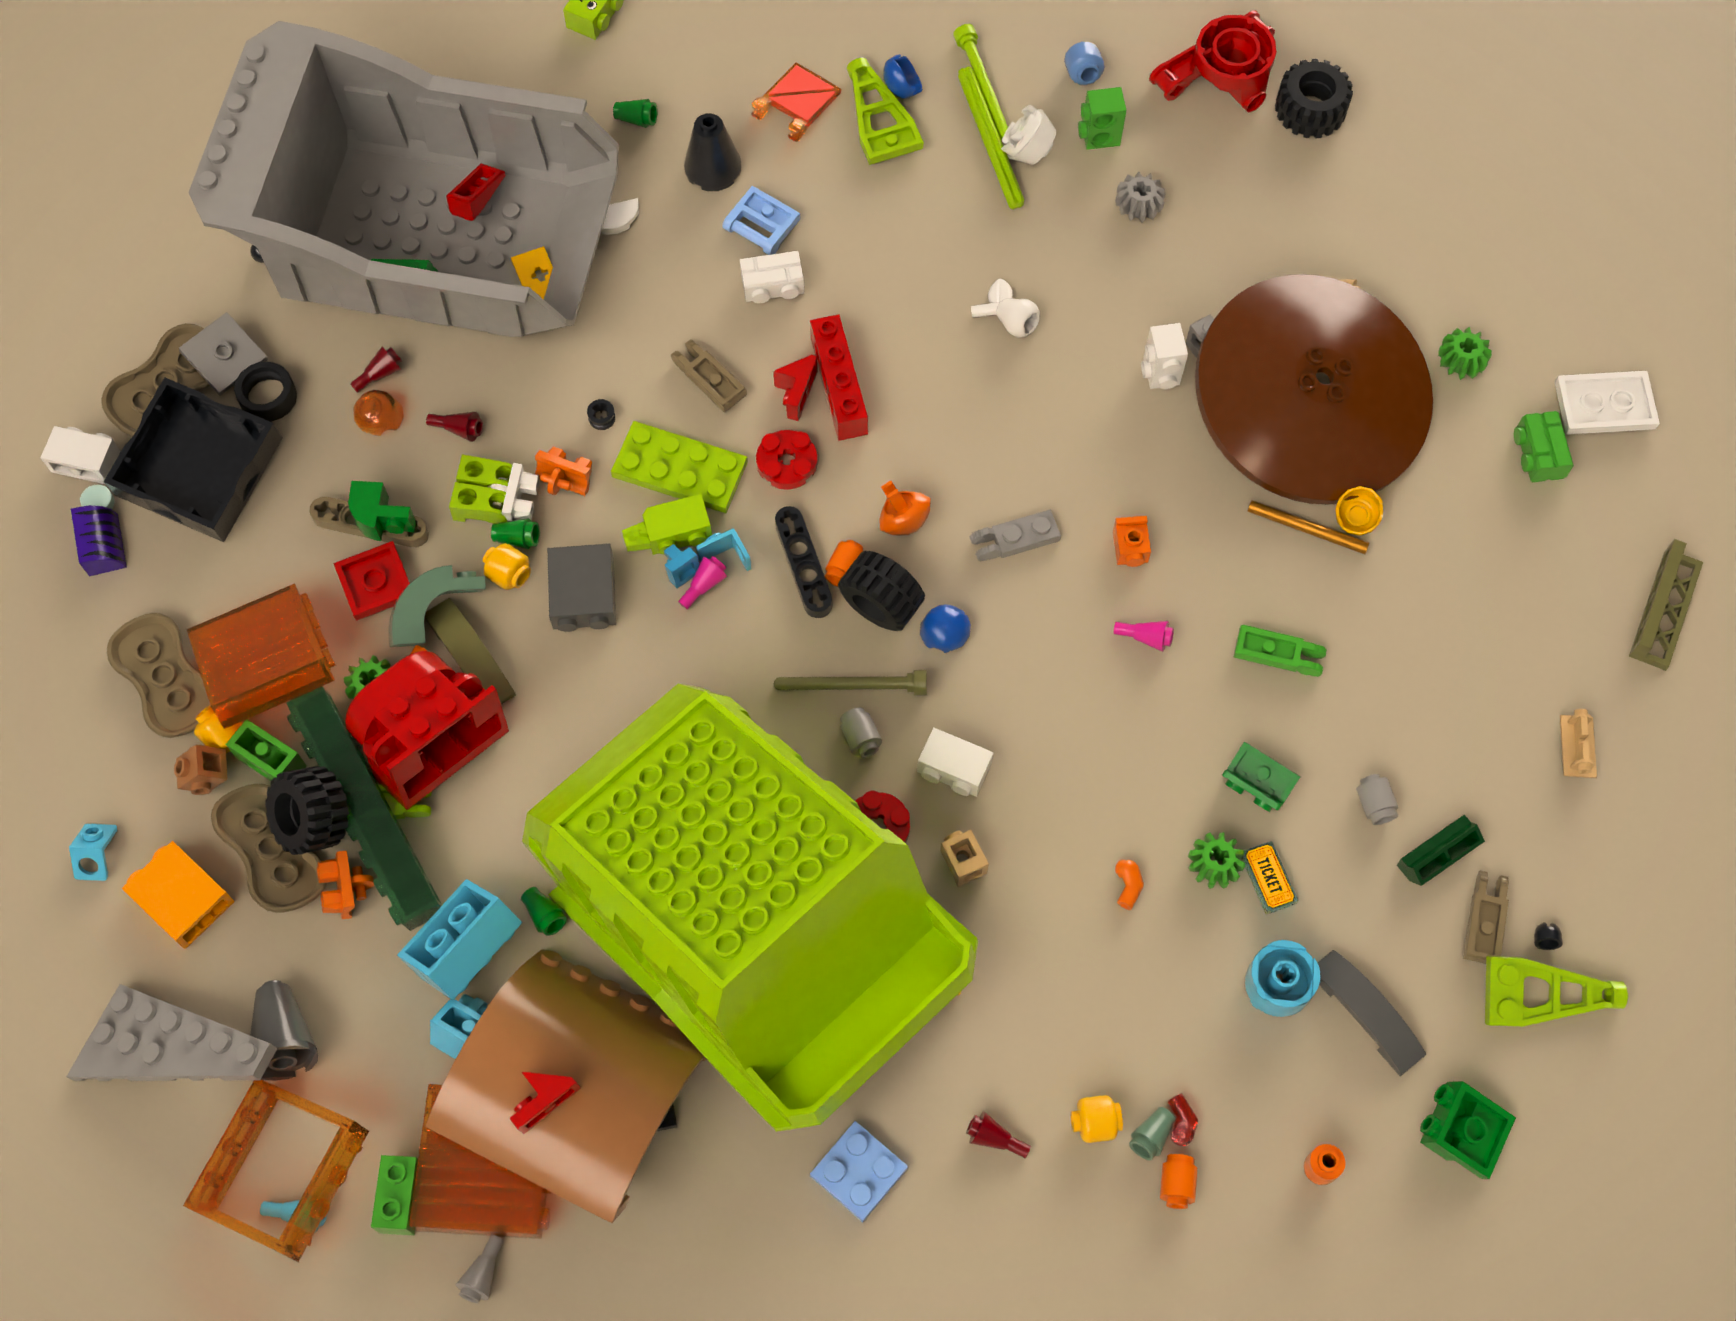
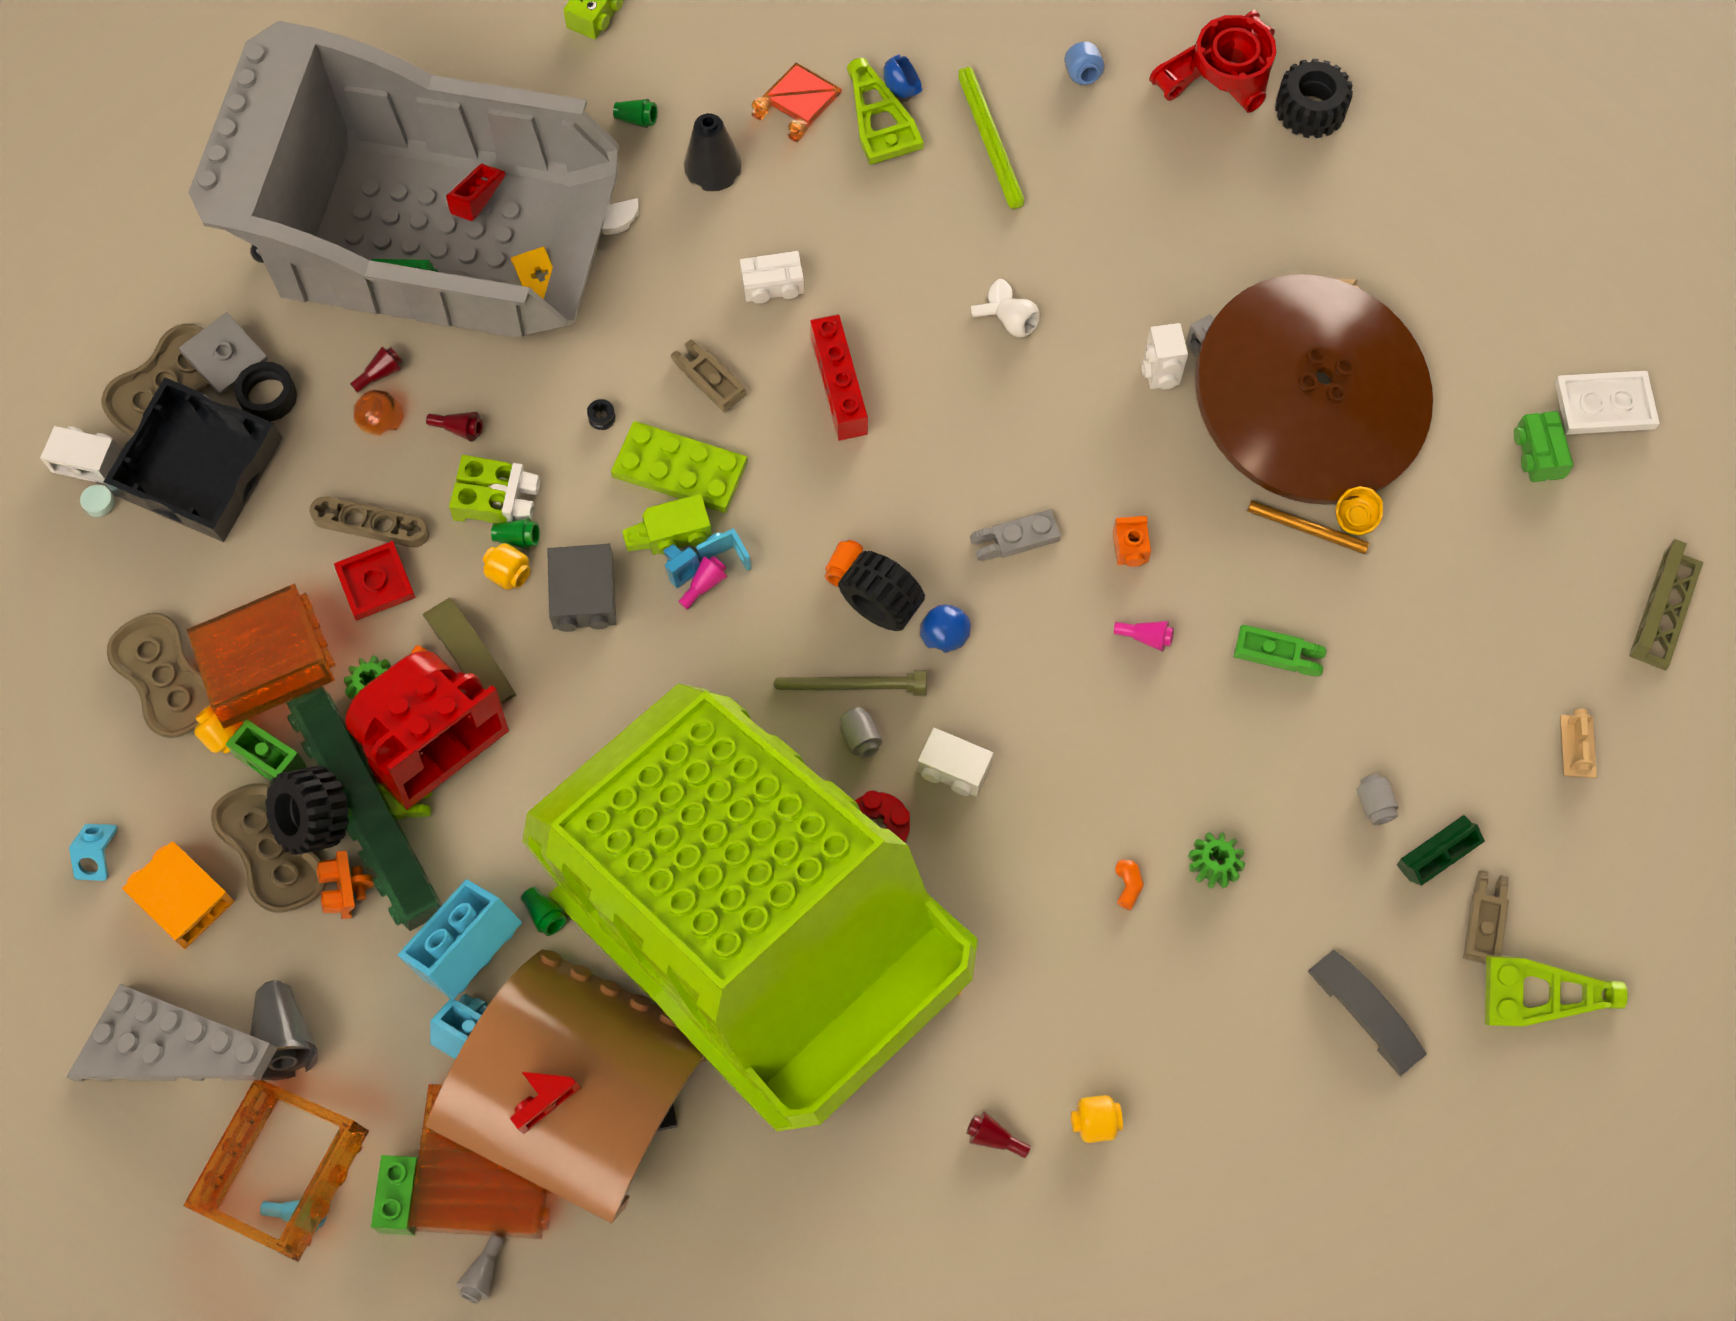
dark purple brick [71,505,127,577] -> none
medium nougat brick [174,745,228,795] -> none
green brick [348,481,416,541] -> none
sand green arch [389,565,486,647] -> none
orange hips [535,446,592,496] -> none
light blue plate [722,186,800,255] -> none
red plate [756,430,817,490] -> none
red slope [773,355,818,421] -> none
black beam [775,506,832,618] -> none
light blue plate [810,1121,908,1223] -> none
orange piece [879,481,931,536] -> none
tan brick [940,830,989,887] -> none
lime piece [953,24,1008,140] -> none
white cone [1001,105,1056,165] -> none
bright green brick [1078,87,1127,150] -> none
light grey gear [1115,171,1165,223] -> none
sand green cone [1129,1107,1176,1160] -> none
orange brick [1160,1154,1198,1209] -> none
clear red arm [1168,1093,1198,1146] -> none
green bracket [1222,742,1301,812] -> none
tile [1241,841,1298,915] -> none
medium azure brick [1245,940,1320,1017] -> none
orange brick [1304,1144,1346,1185] -> none
green plate [1420,1081,1516,1179] -> none
bright green gear [1438,327,1492,380] -> none
black hinge [1534,922,1563,950] -> none

